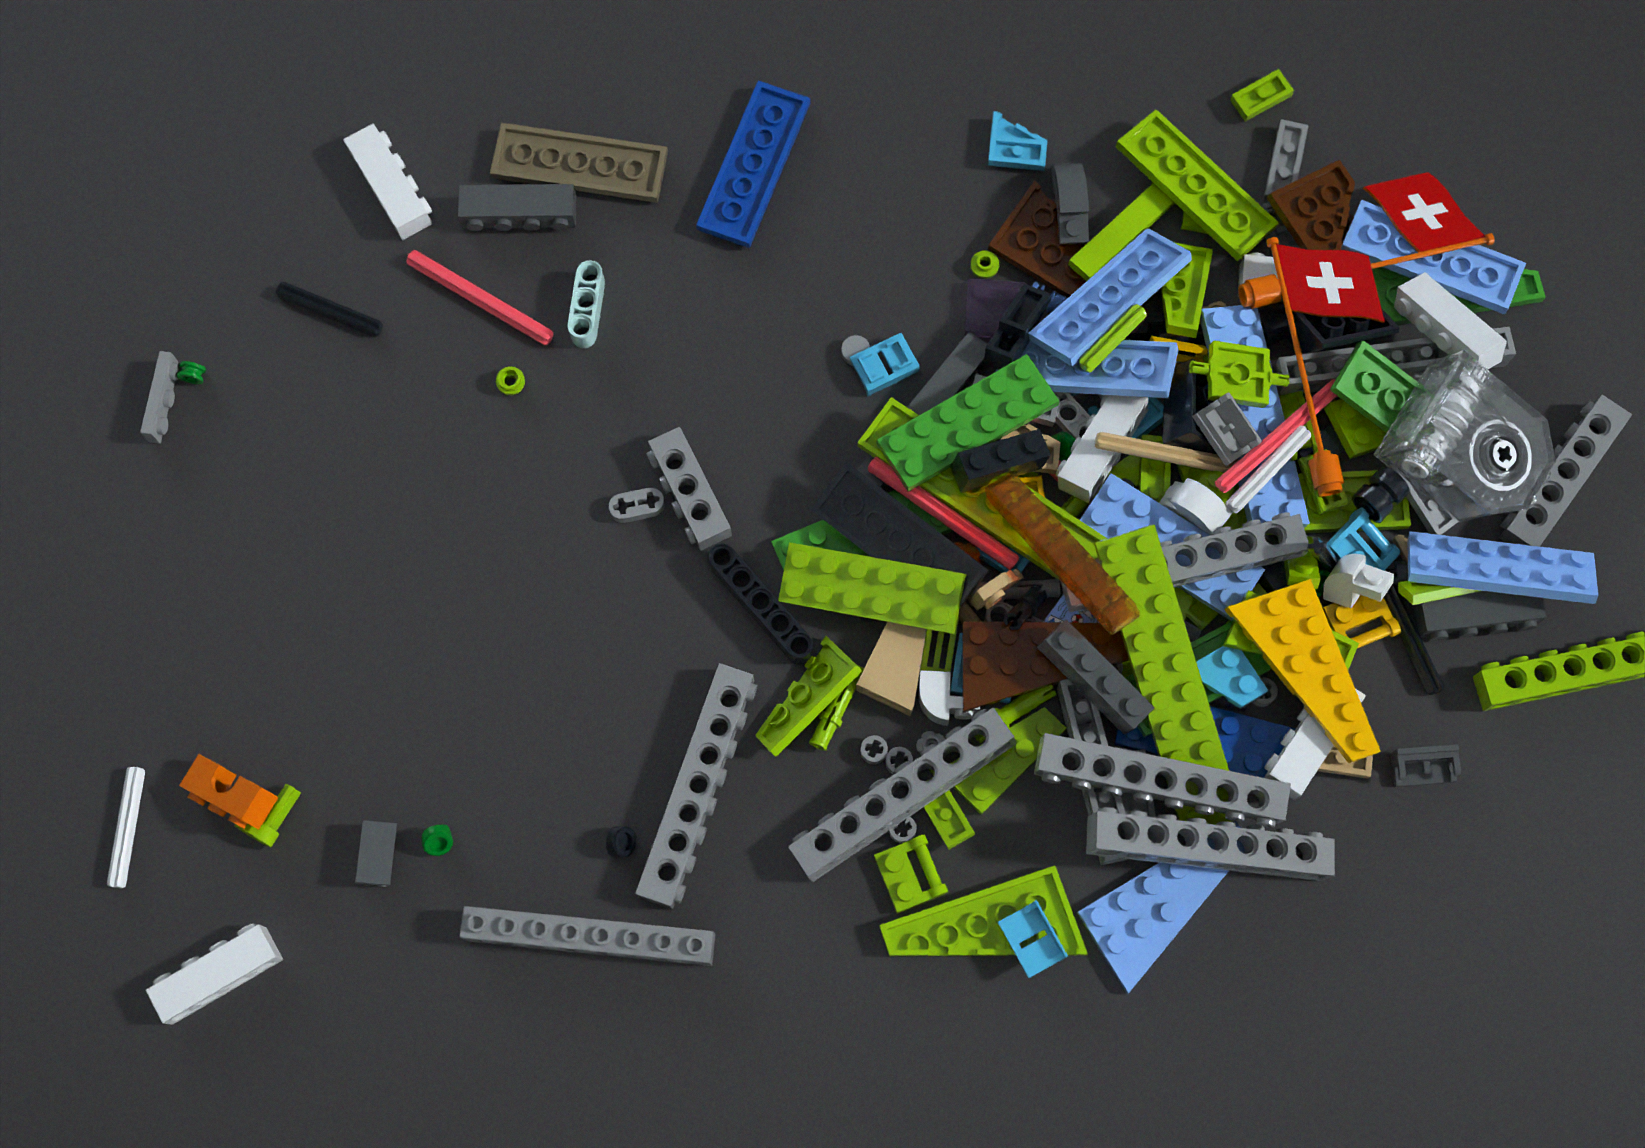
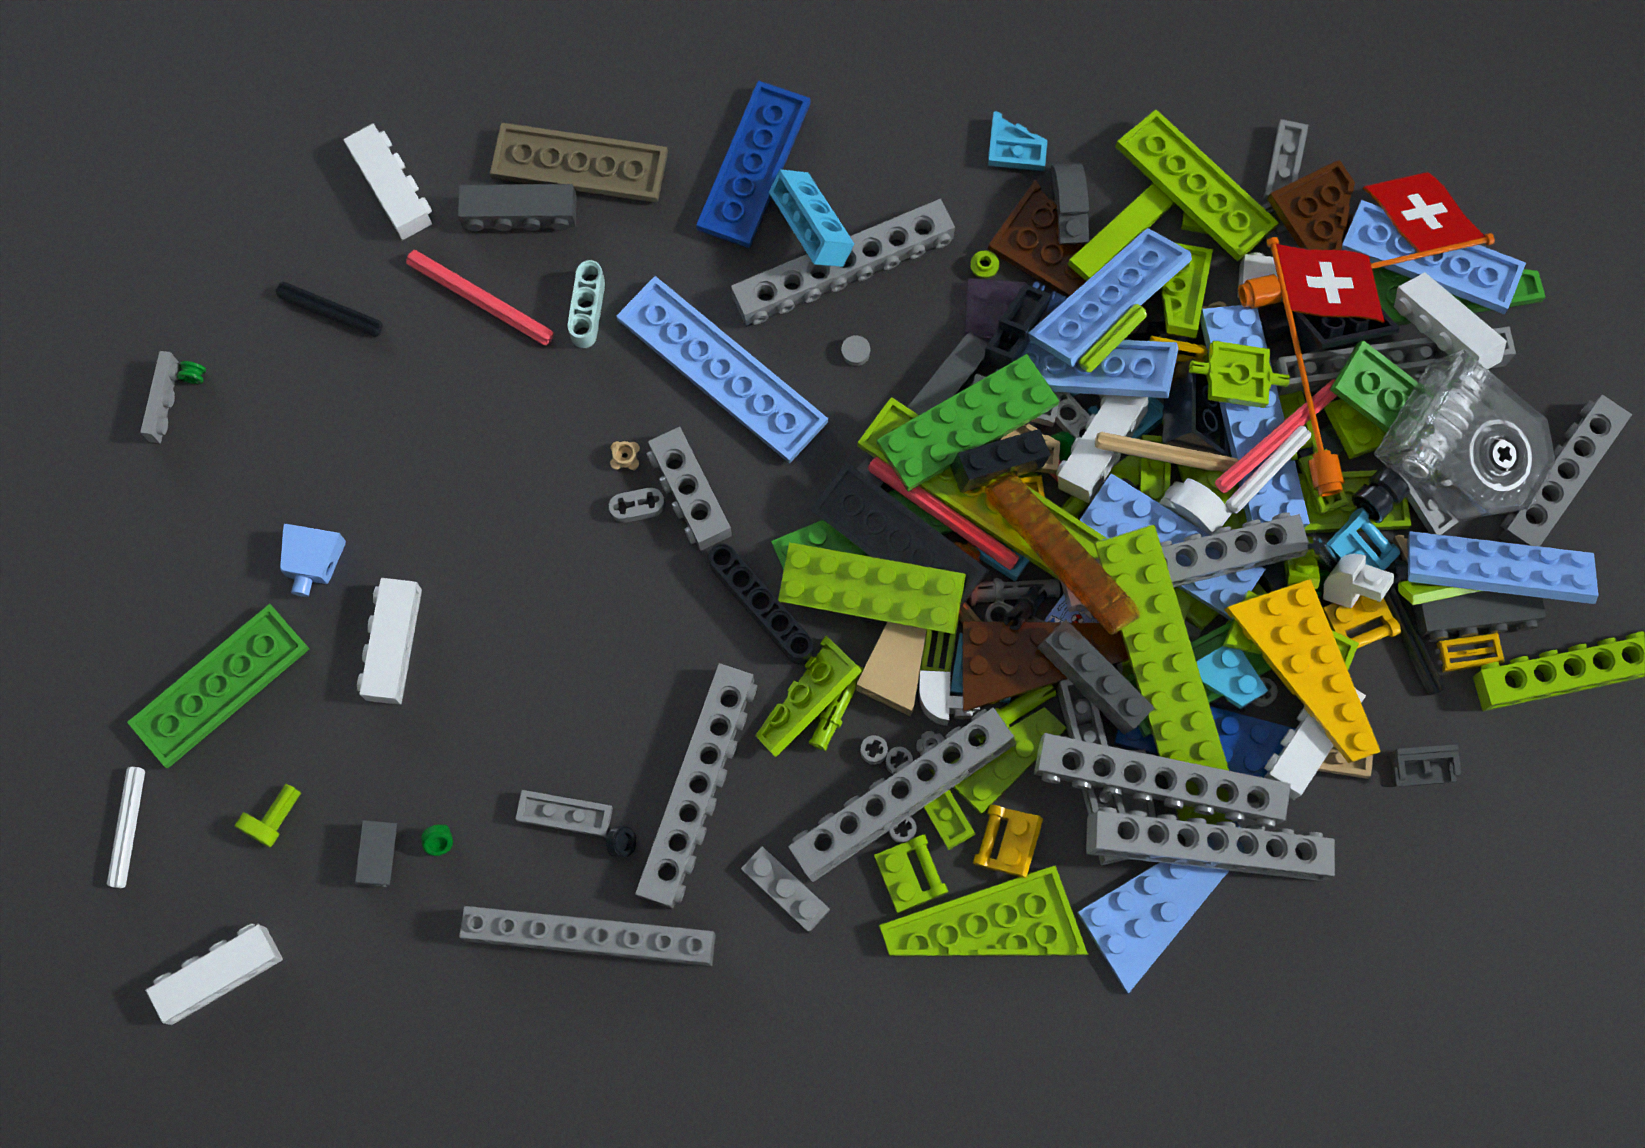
orange arch [179,754,279,830] -> none
lime plate [496,367,525,395] -> none
medium azure piece [850,333,920,396] -> none
tan wing [970,568,1024,611] -> none
medium azure piece [997,900,1068,978] -> none
light grey hinge [1192,392,1263,466] -> none
lime plate [1230,69,1294,122] -> none
none -> bright green plate [127,604,310,769]
none -> light blue torso [280,524,346,597]
none -> white brick [357,578,422,705]
none -> light grey plate [515,790,613,838]
none -> tan plate [610,441,640,470]
none -> light blue plate [616,276,828,464]
none -> light grey brick [731,199,955,326]
none -> light grey plate [741,846,830,933]
none -> medium azure brick [769,169,854,267]
none -> yellow plate [973,804,1043,878]
none -> yellow tile [1436,633,1505,672]

